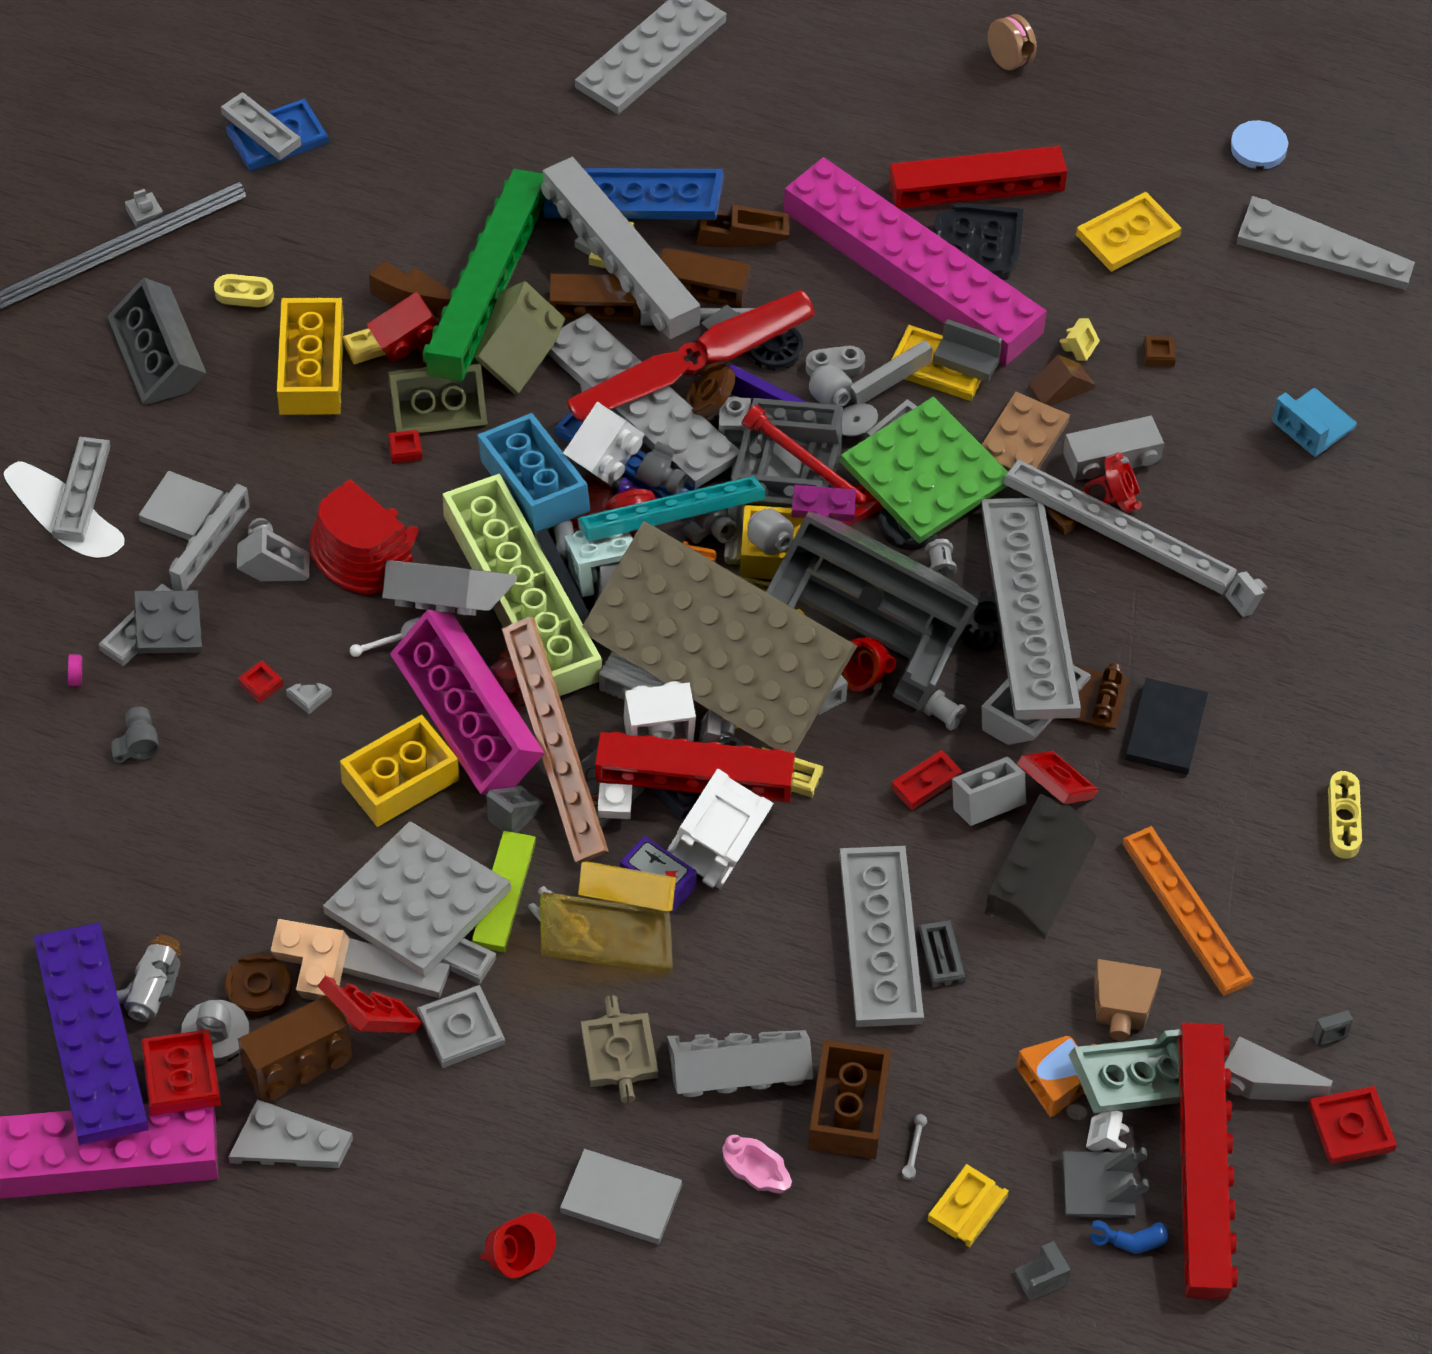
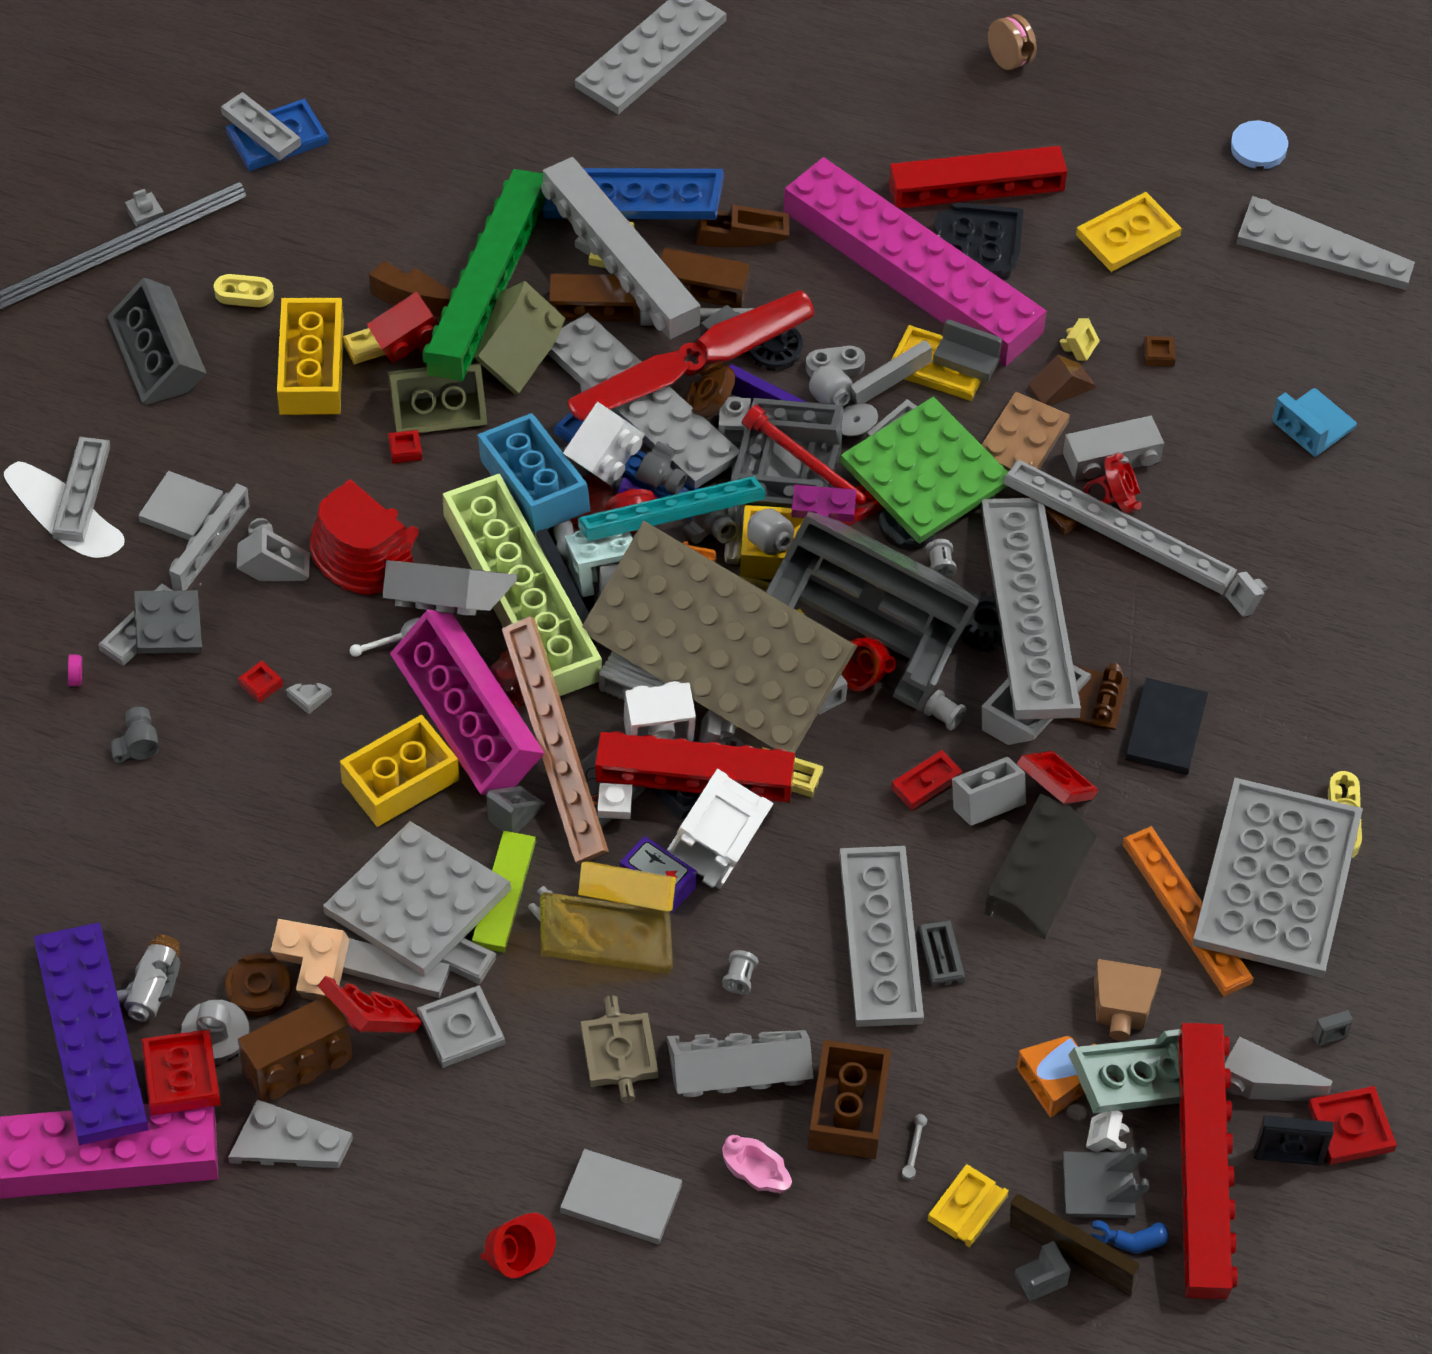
none -> light grey bush [722,950,759,995]
none -> dark brown tile [1010,1194,1140,1297]
none -> light grey plate [1192,778,1363,978]
none -> black tile [1254,1115,1334,1166]

